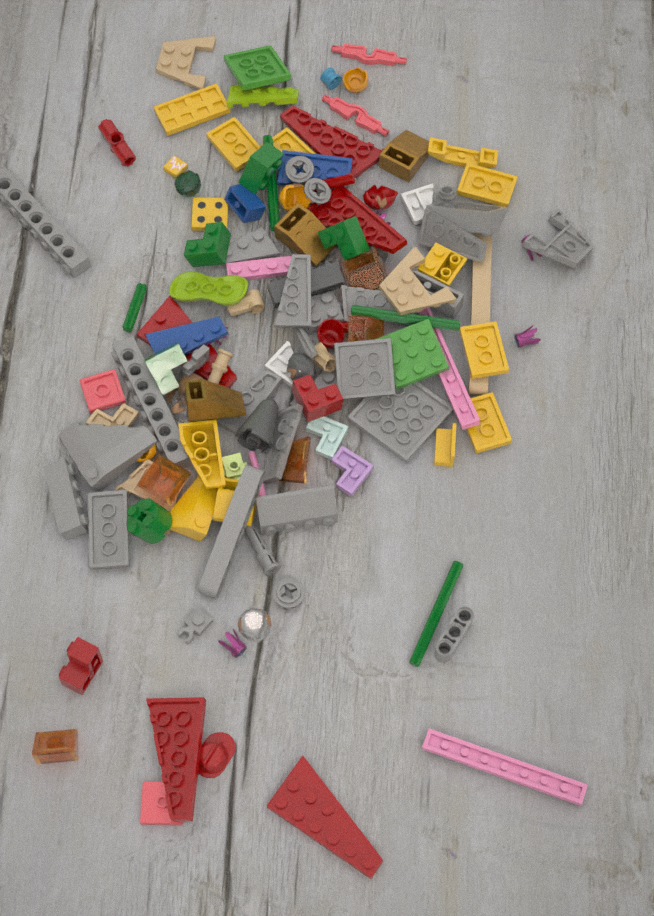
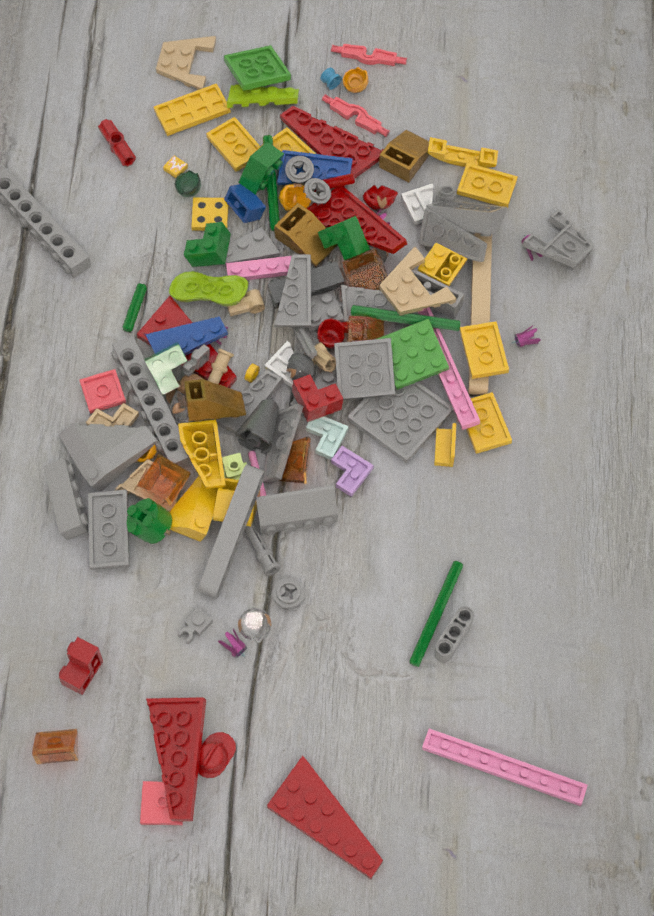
none -> yellow tile [244,363,260,383]

